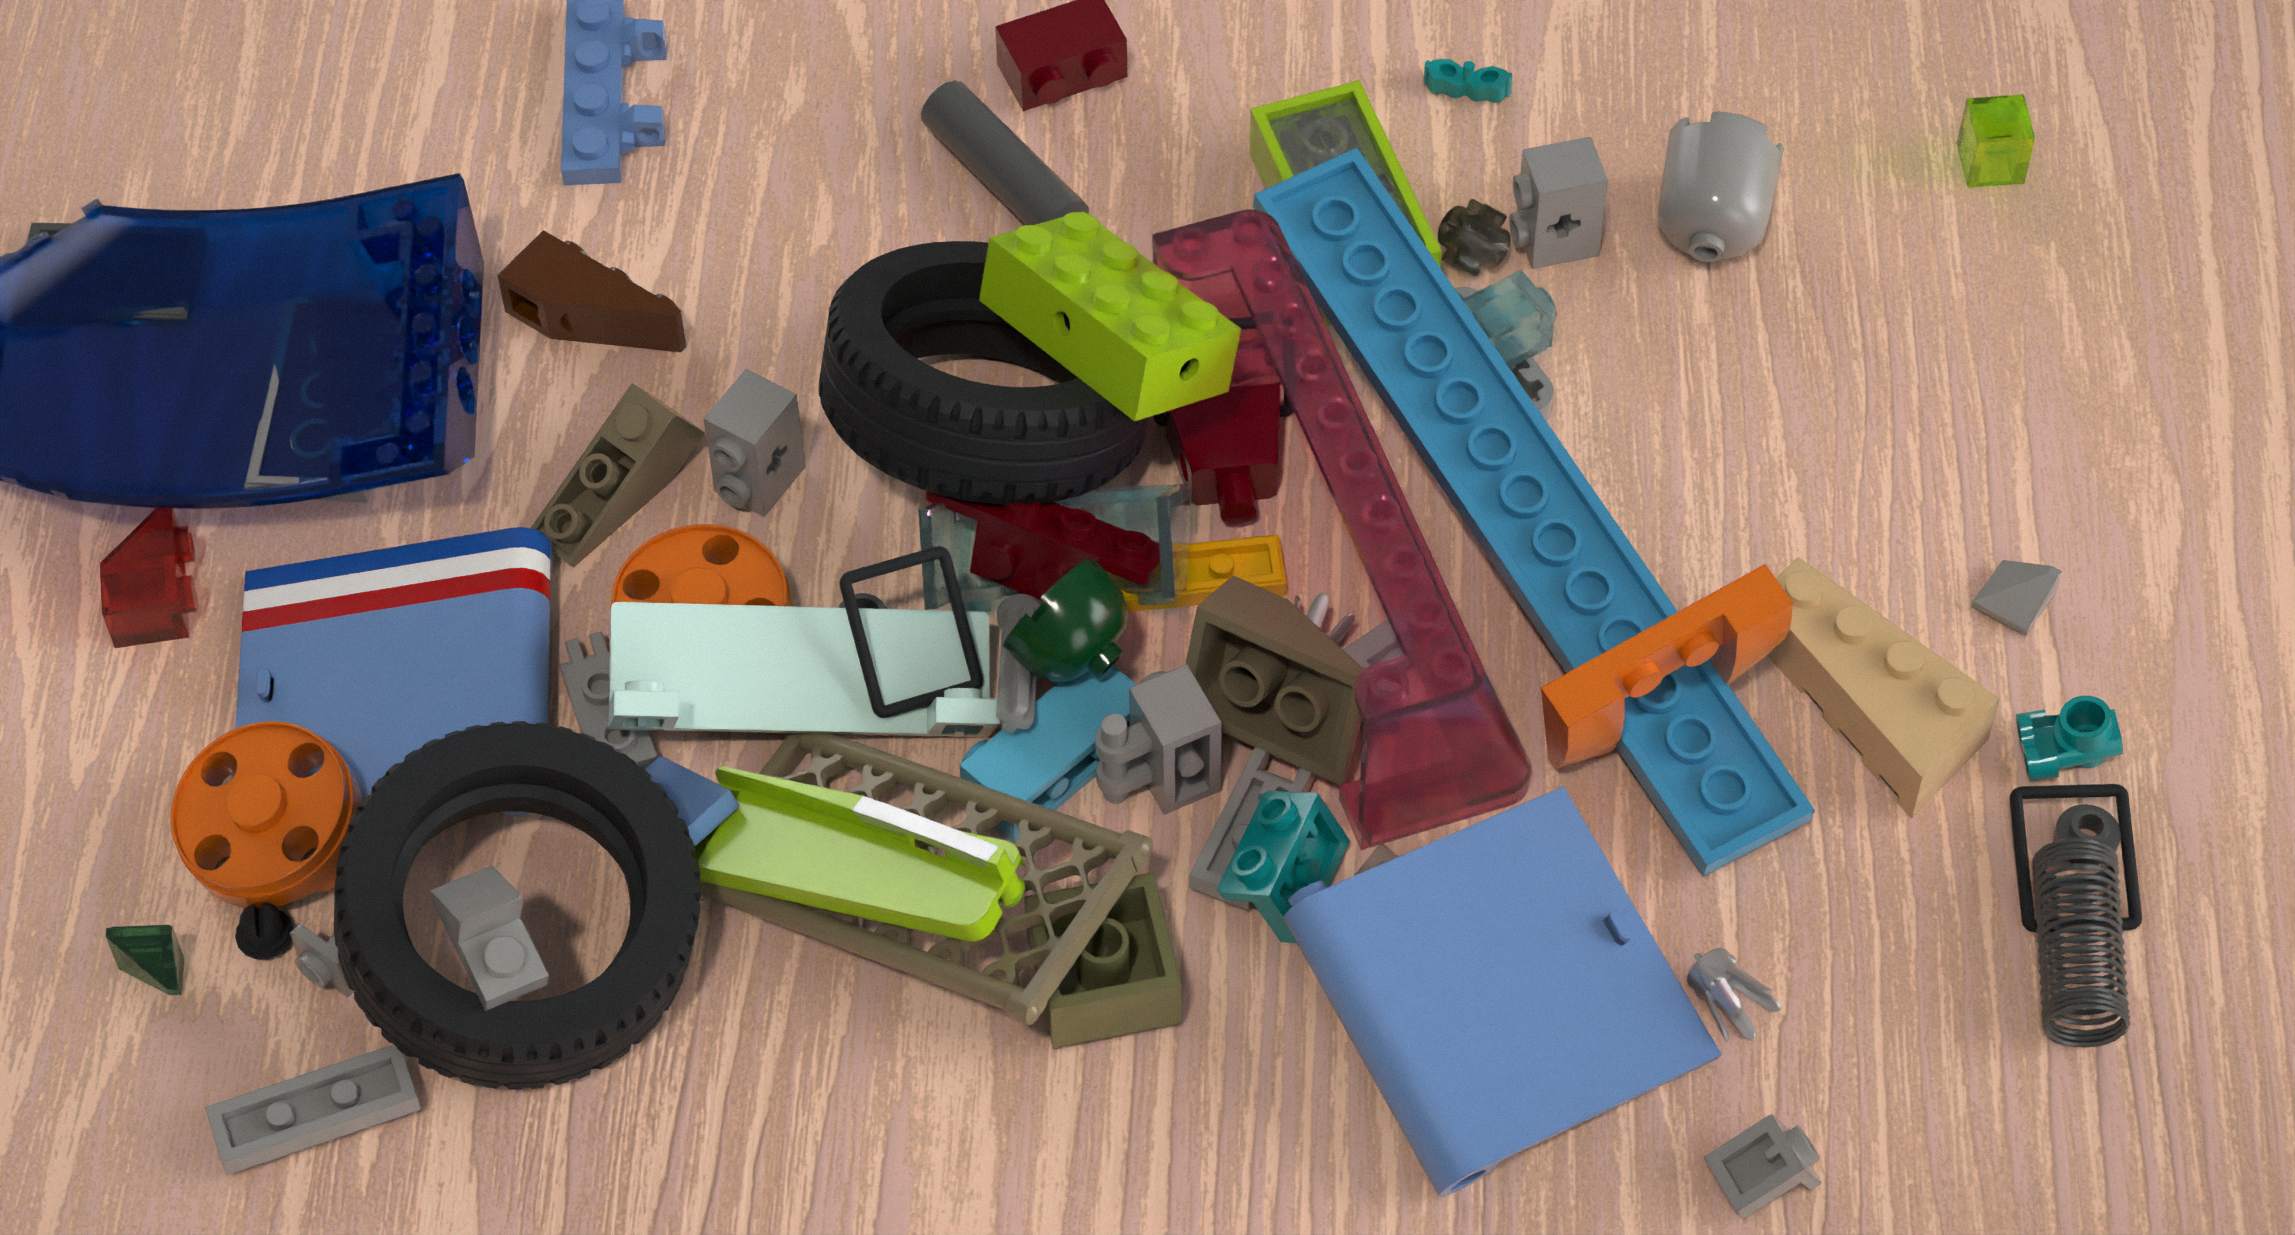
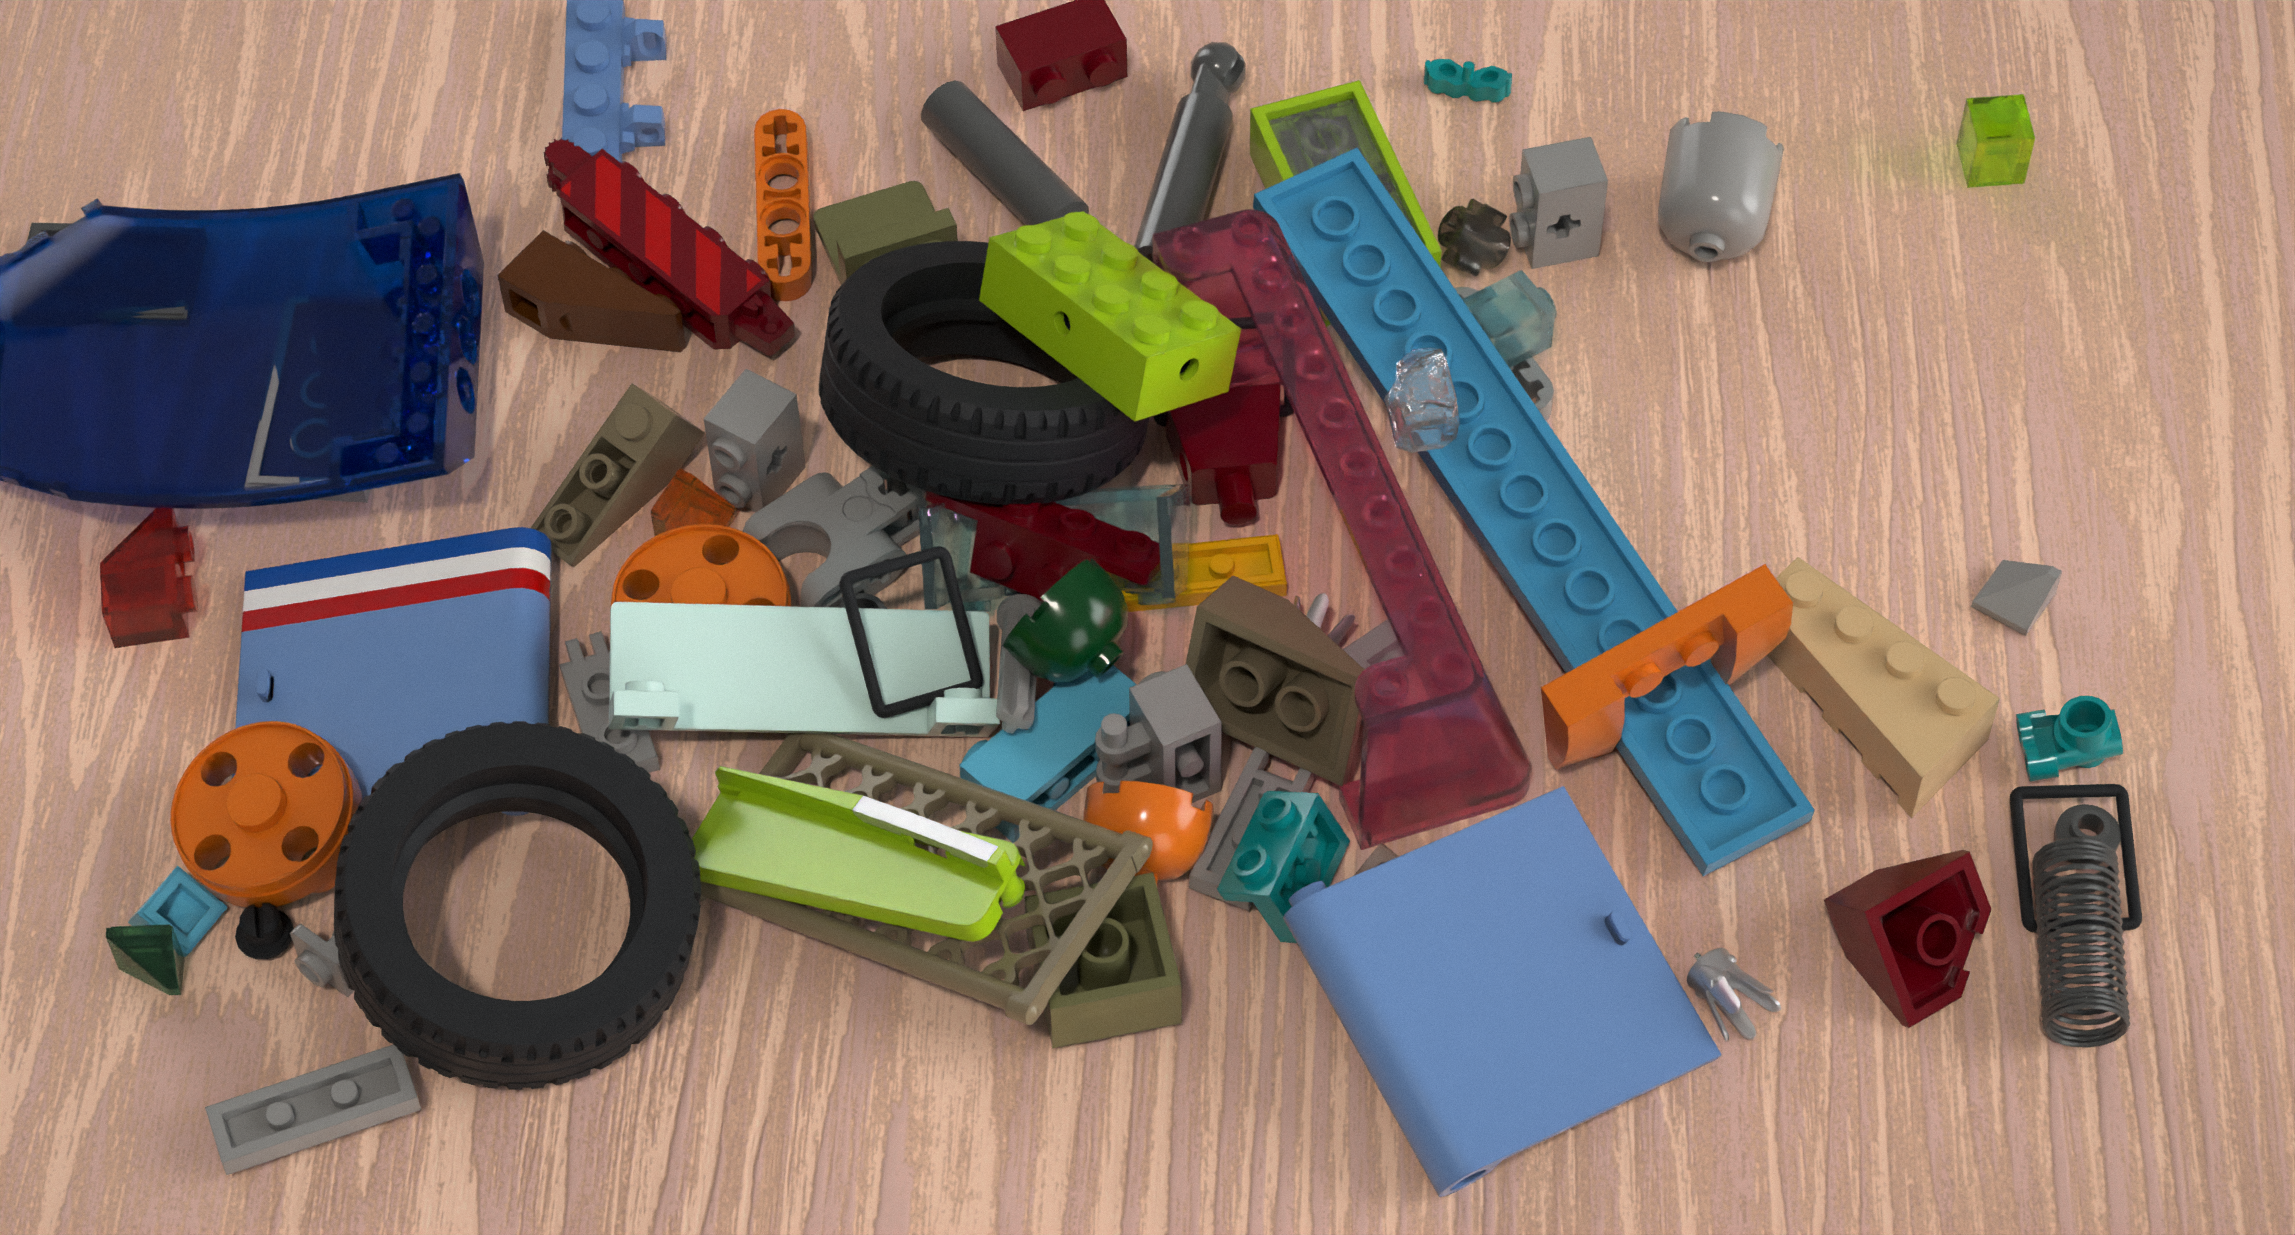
light grey slope [430,866,549,1011] -> none
medium blue tile [645,755,739,846] -> none
light grey bracket [1704,1113,1822,1219] -> none
none -> medium azure slope [128,866,227,957]
none -> dark red hinge [543,138,795,357]
none -> clear orange slope [651,469,738,536]
none -> light grey piece [743,466,929,608]
none -> orange beam [754,109,813,301]
none -> olive bracket [813,181,958,285]
none -> orange cylinder [1083,781,1214,885]
none -> dark grey piece [1134,42,1246,281]
none -> clear rock [1385,348,1460,453]
none -> dark red slope [1824,850,1992,1028]

